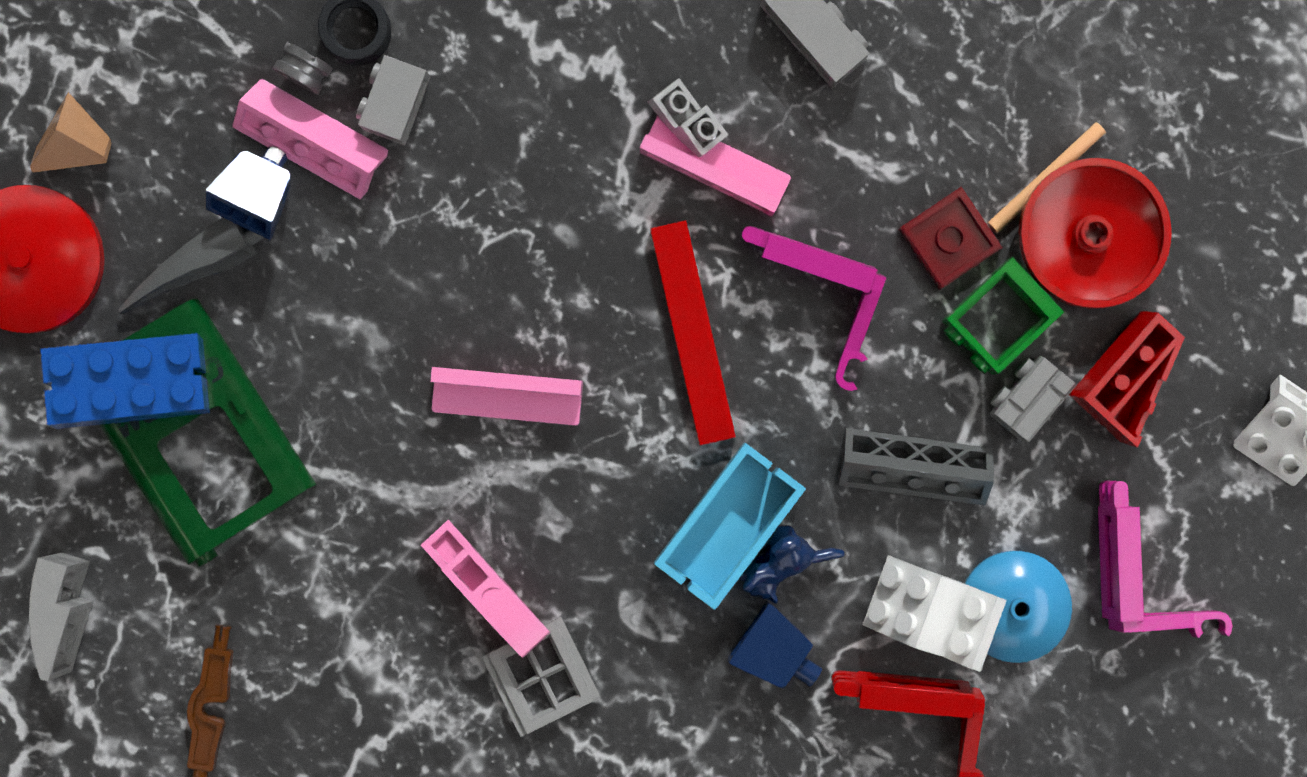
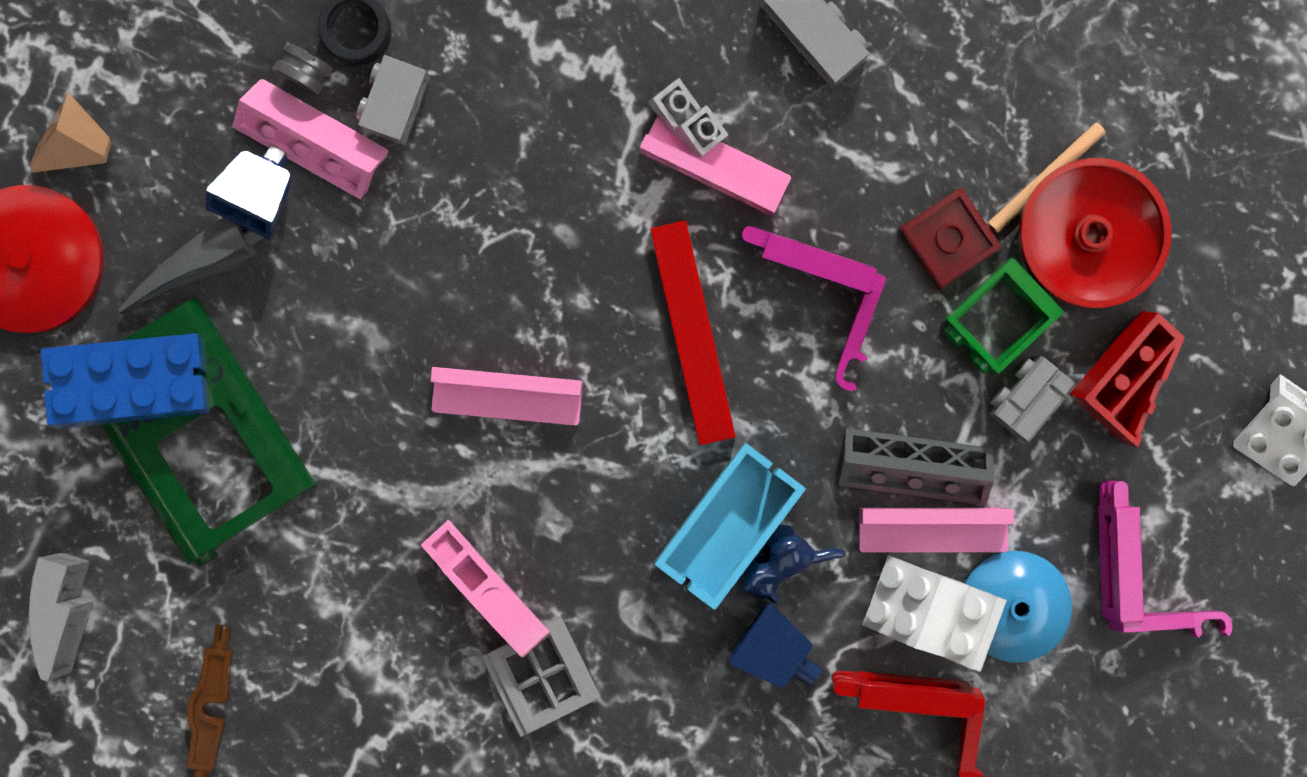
none -> bright pink panel [859,507,1014,552]

